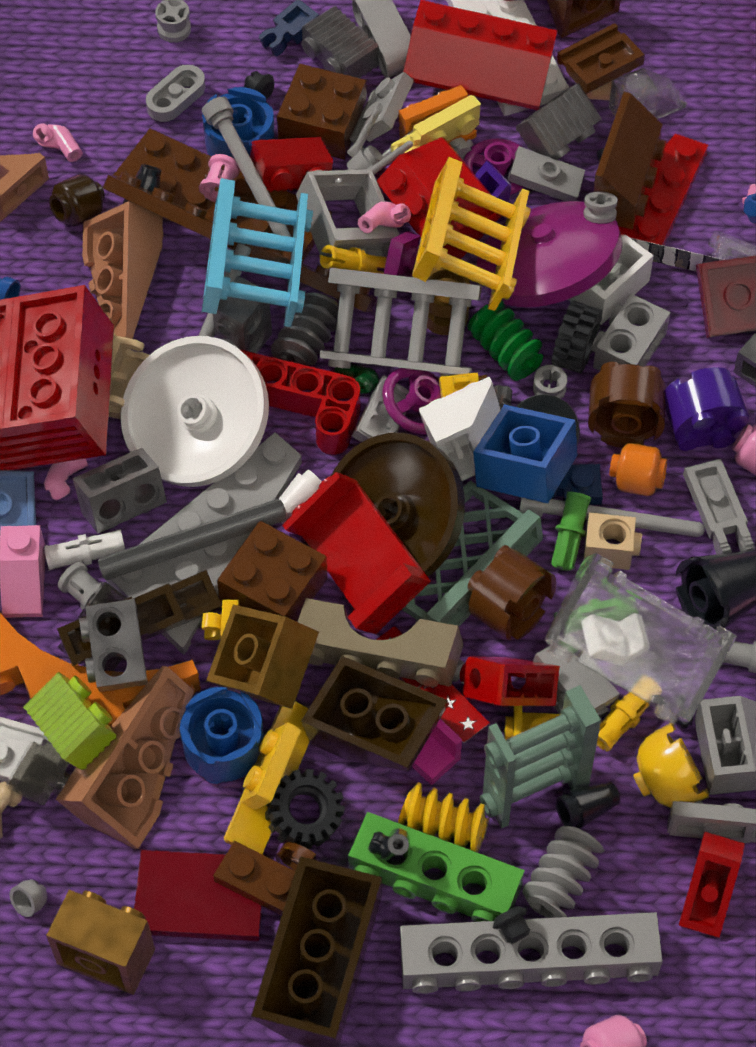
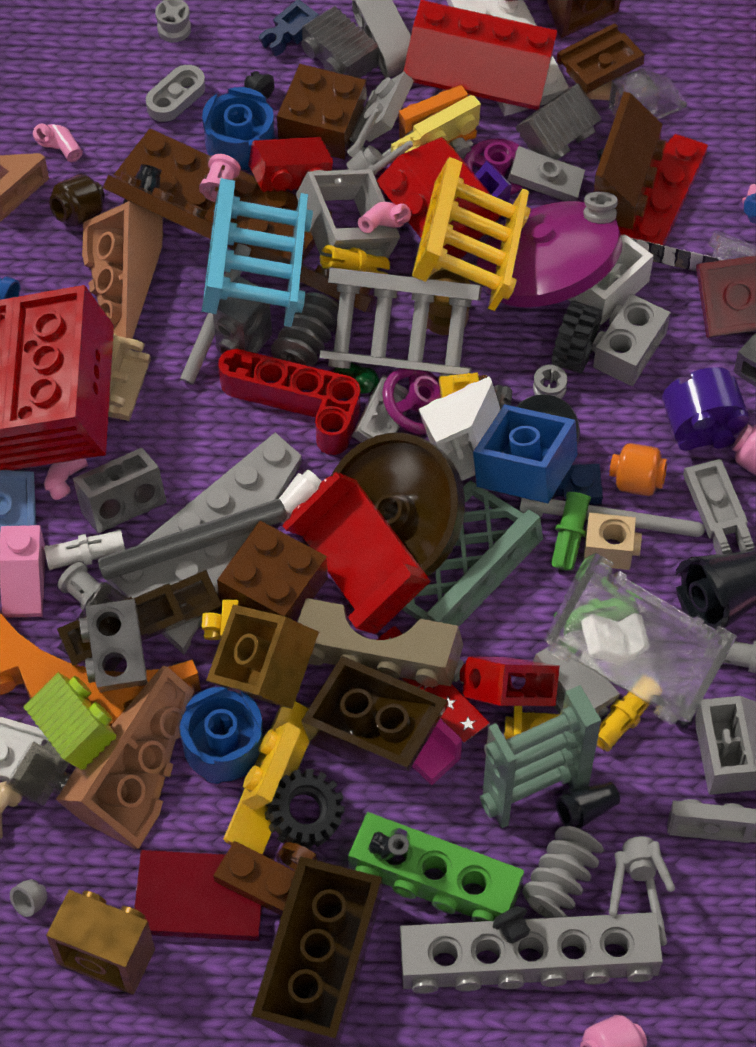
white dish [121,336,269,487] -> none
light grey piece [201,97,292,237] -> none
magenta bracket [384,231,421,293] -> none
yellow piece [398,782,489,853] -> none
green piece [467,300,543,381] -> none
reddish brown brick [467,545,557,641] -> none
reddish brown brick [588,362,666,448] -> none
yellow cylinder [633,723,709,808] -> none
red slope [678,831,745,938] -> none
none -> light grey plant [609,836,675,946]

